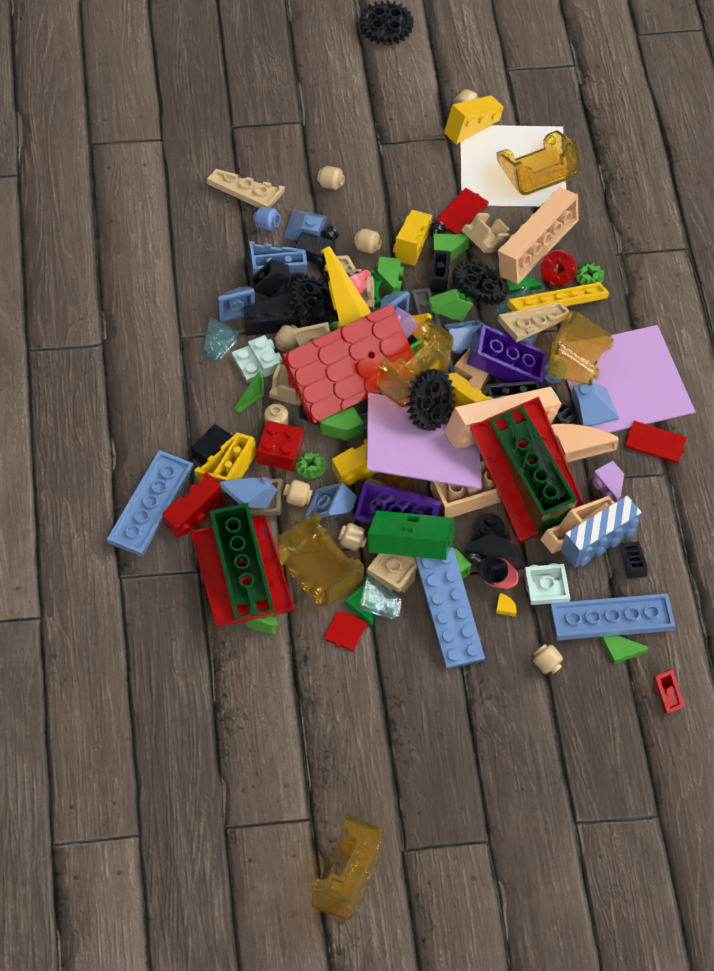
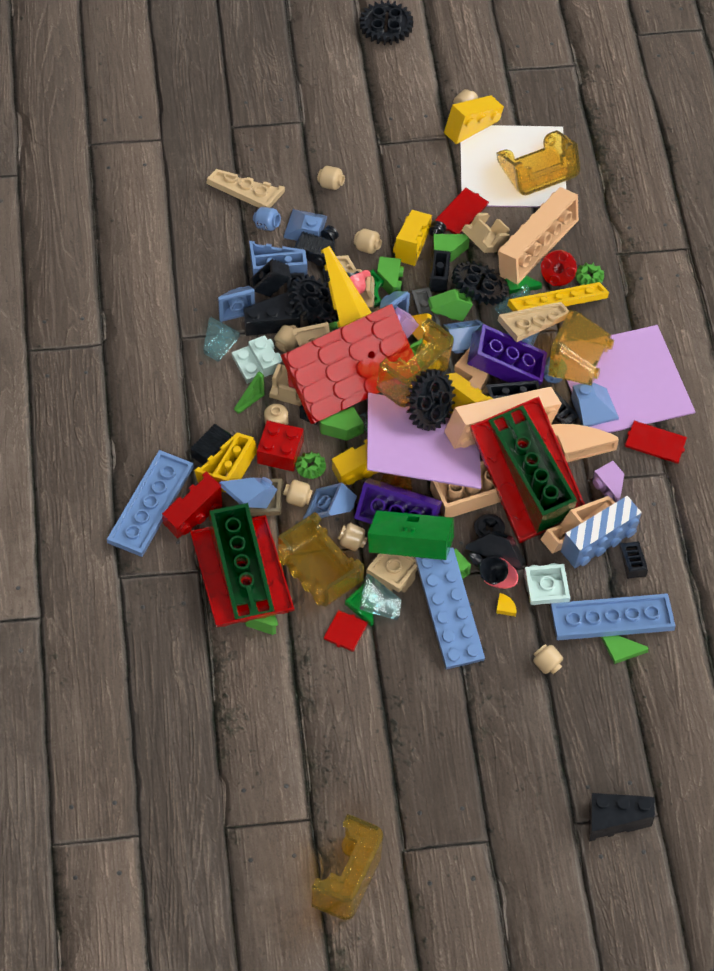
red slope [652,669,686,714] -> none
none -> black wedge [589,793,655,842]

